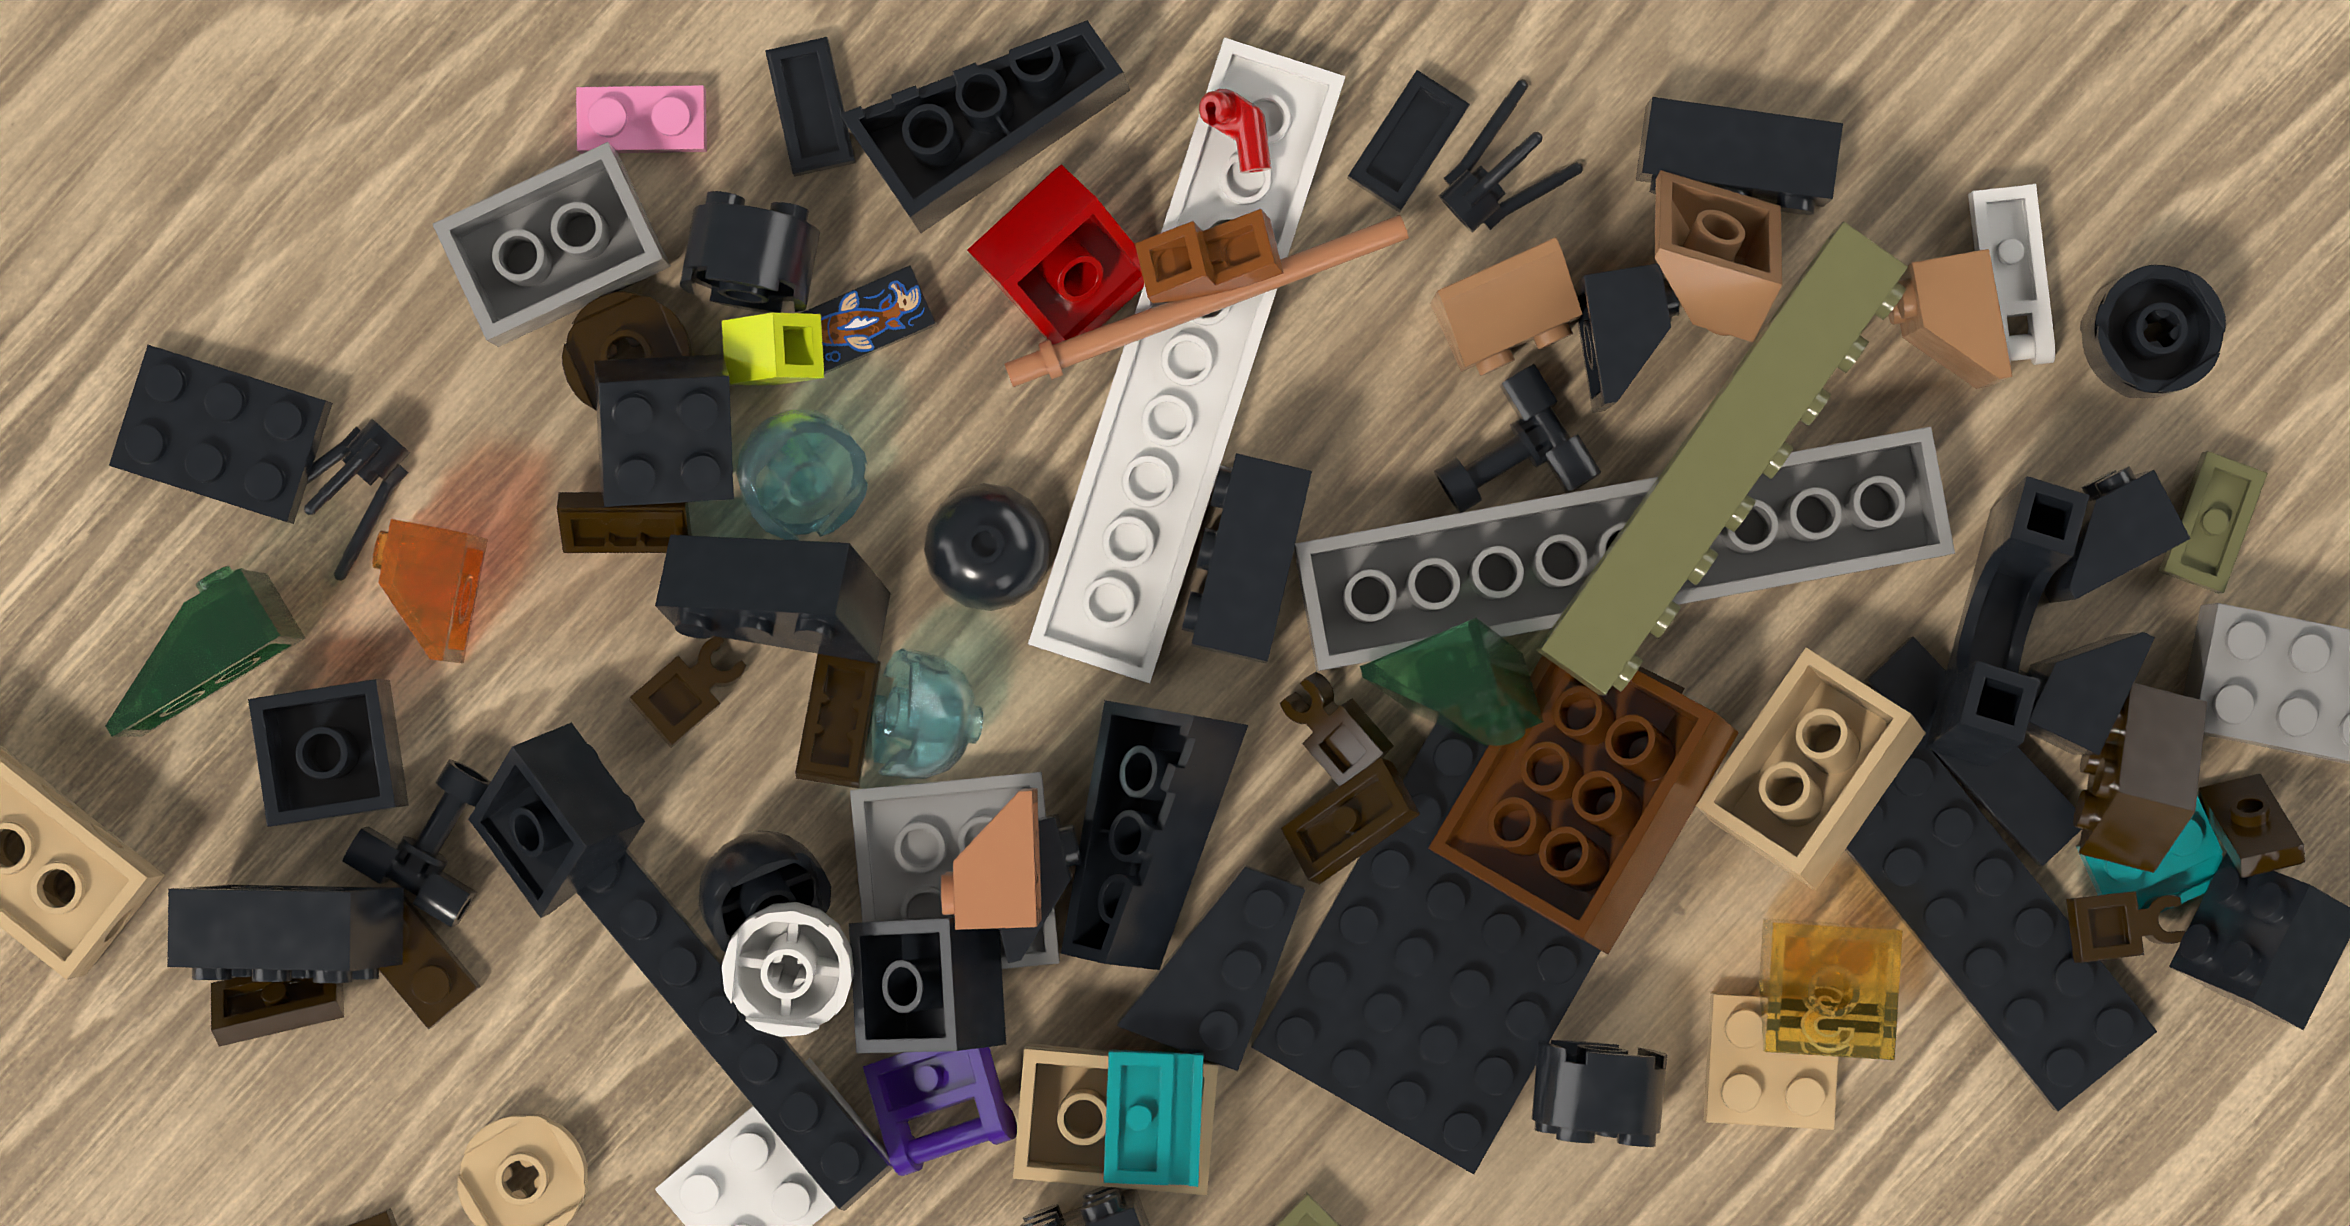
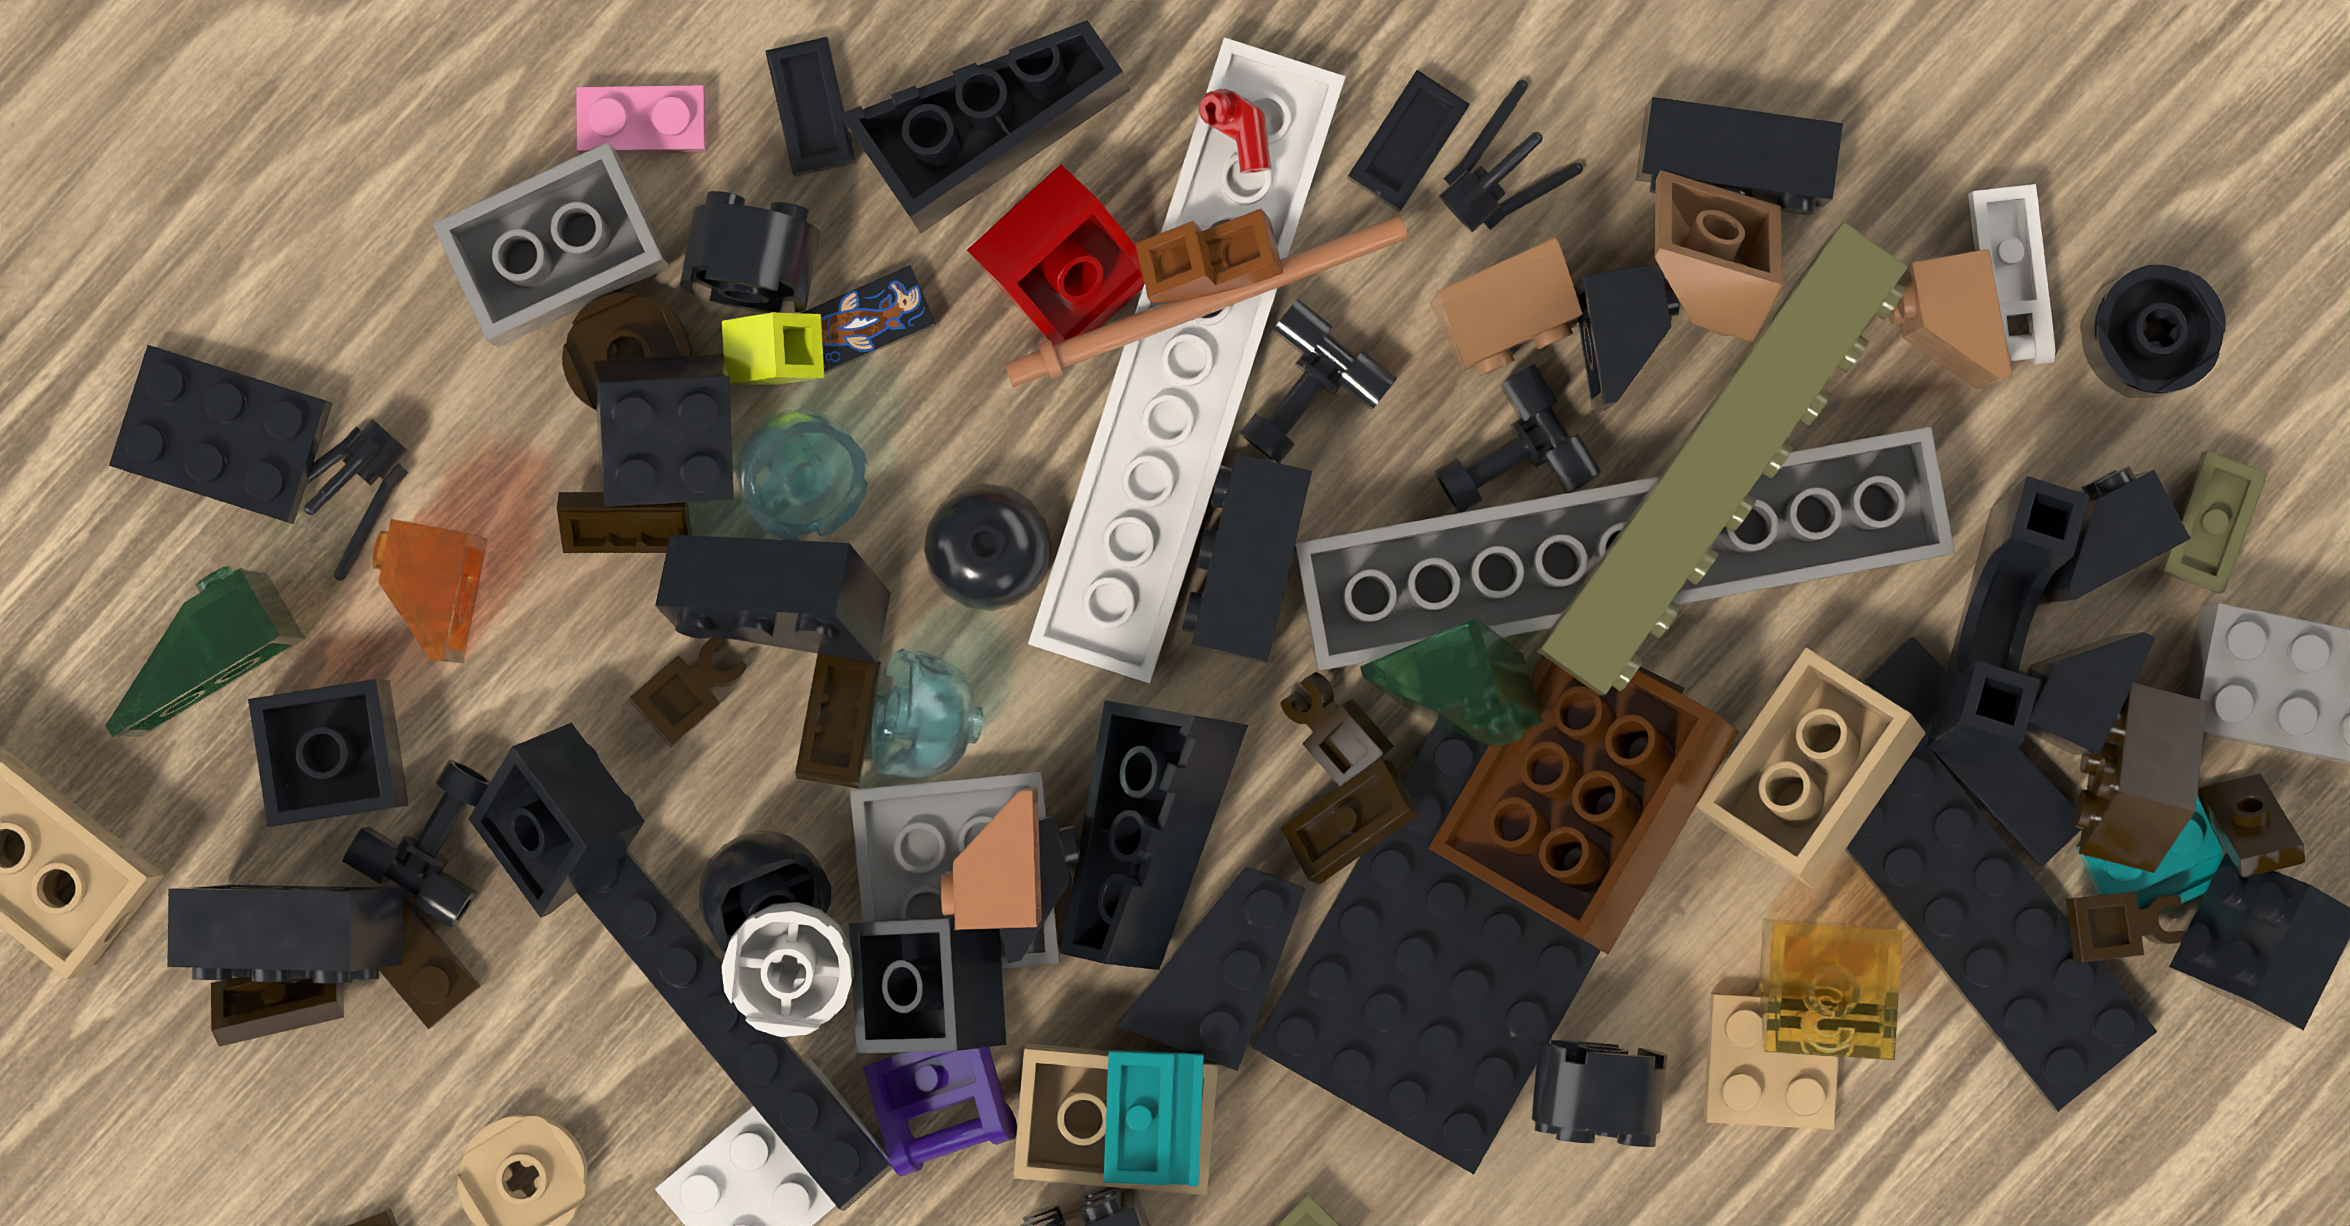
none -> black bar [1239,299,1397,463]

